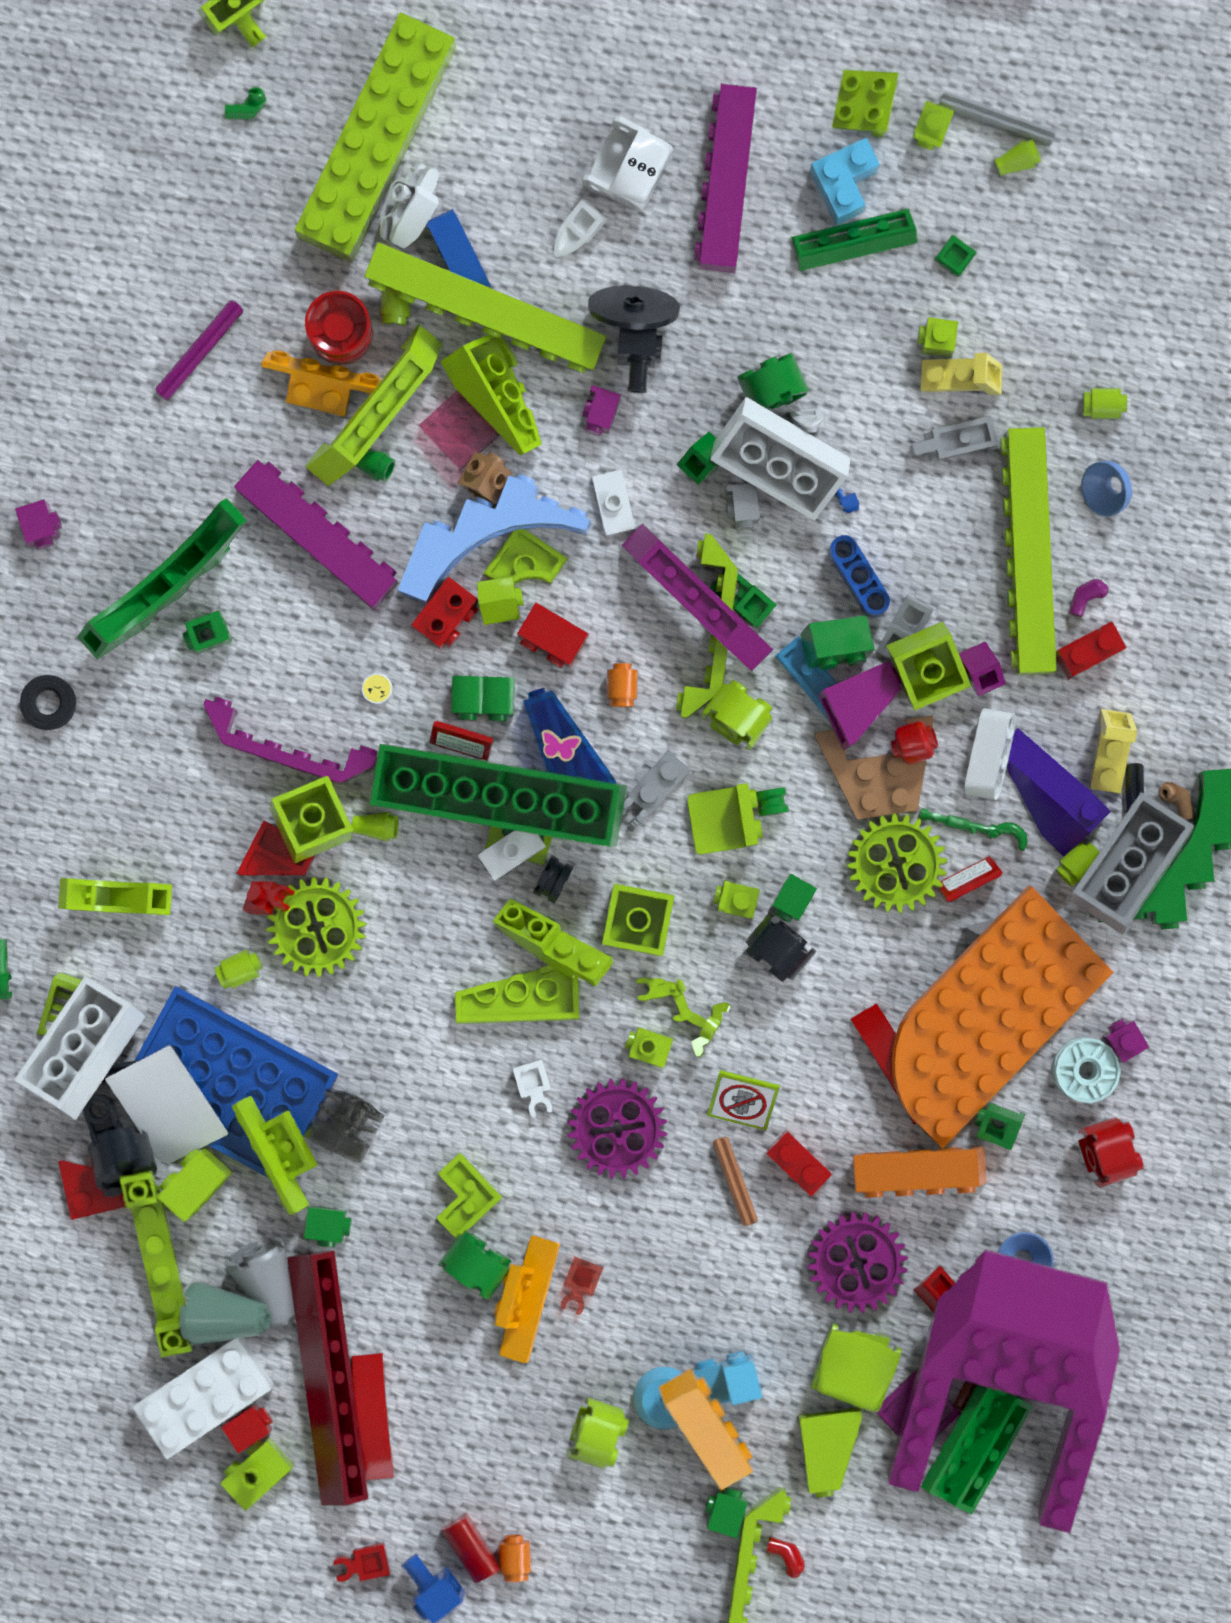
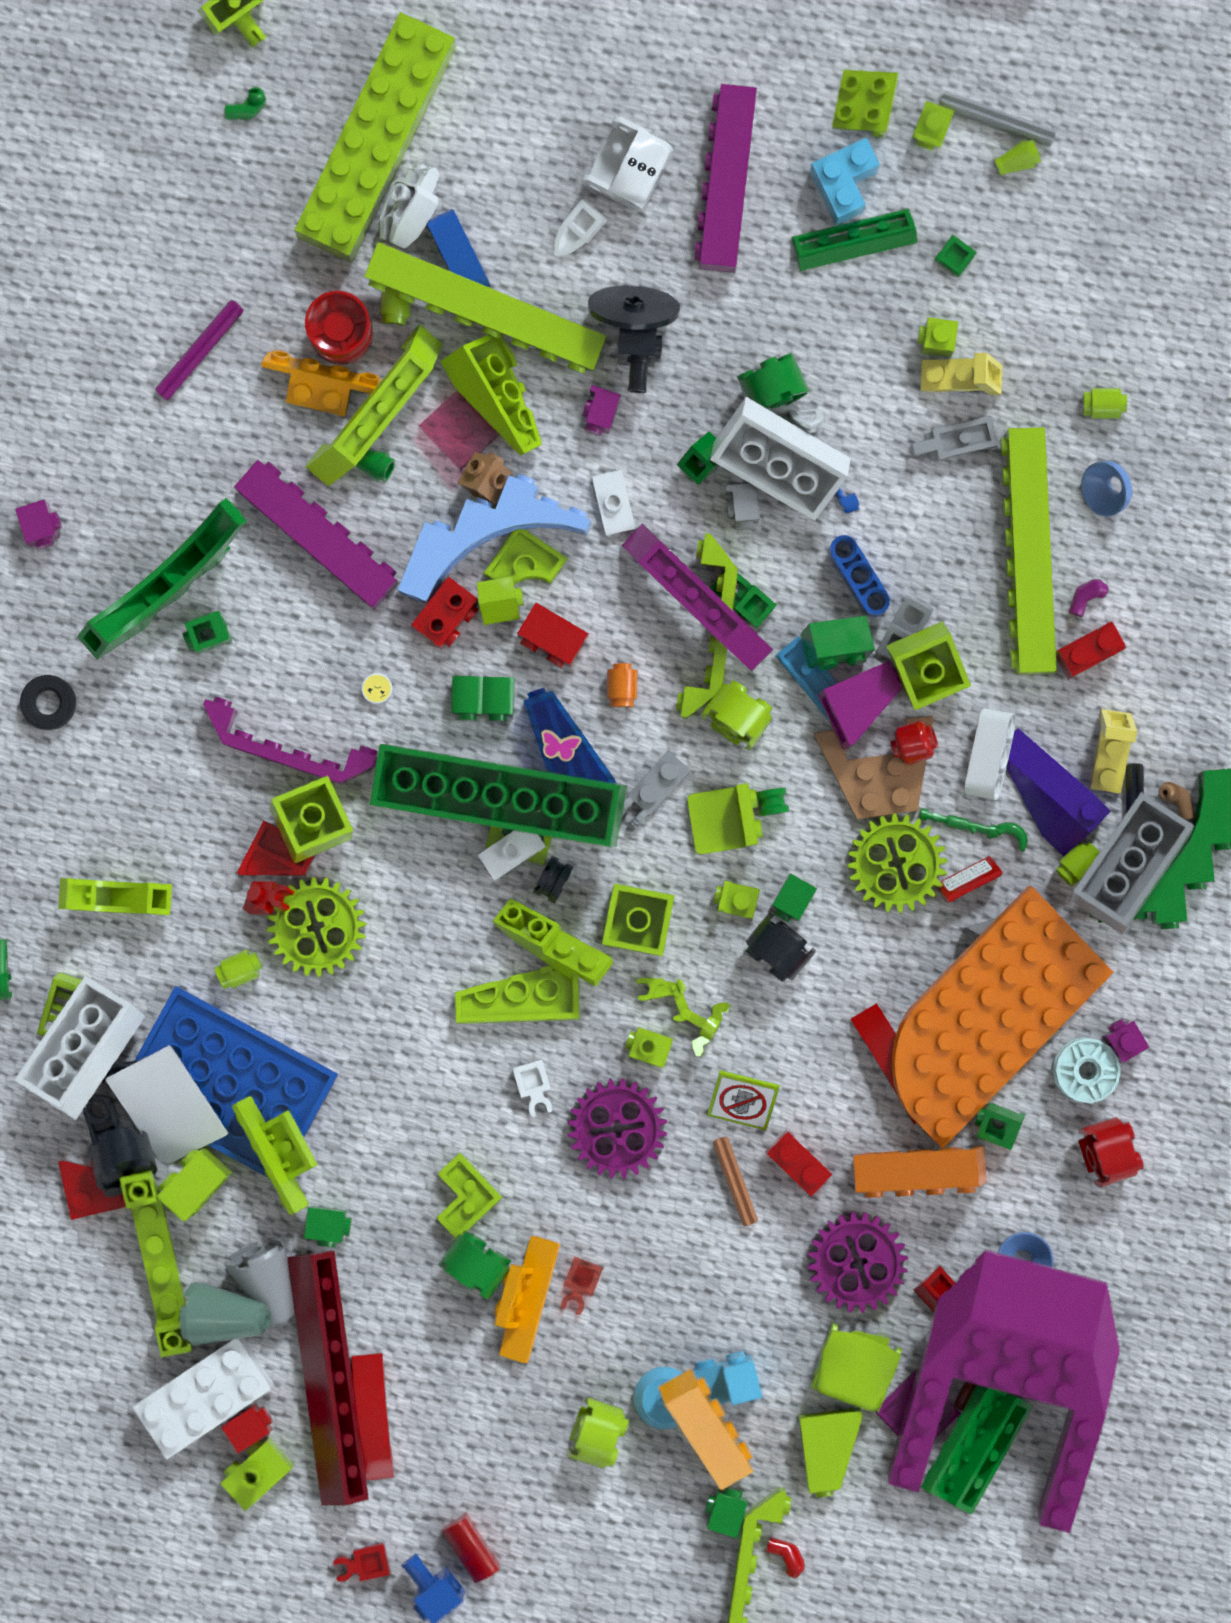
clear smoke wheel [303,1087,385,1164] -> none
lime cone [352,811,399,842] -> none
slope [430,720,494,761] -> none
orange brick [499,1534,531,1582] -> none
magenta brick [959,641,1006,697] -> none

